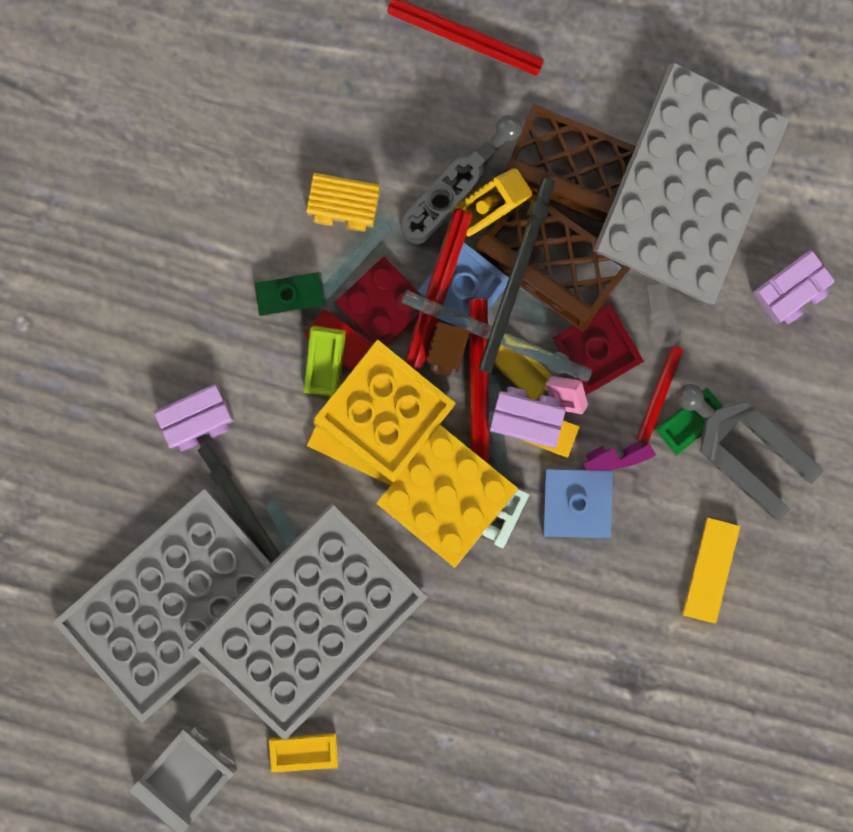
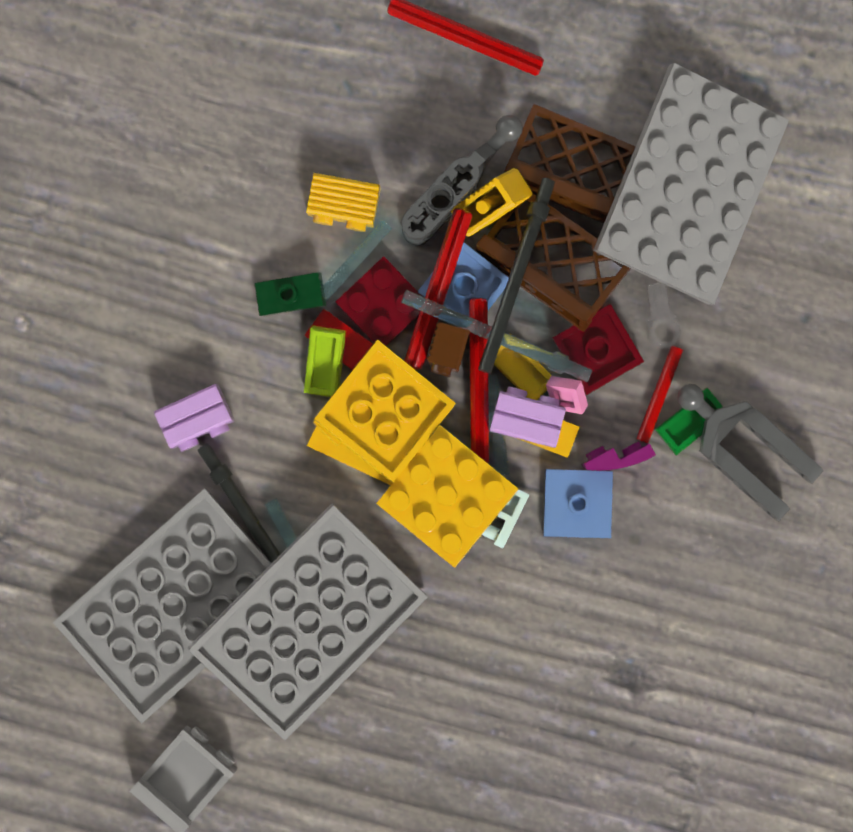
yellow tile [269,733,339,772] -> none
yellow tile [682,517,741,624] -> none
lavender brick [752,250,835,325] -> none

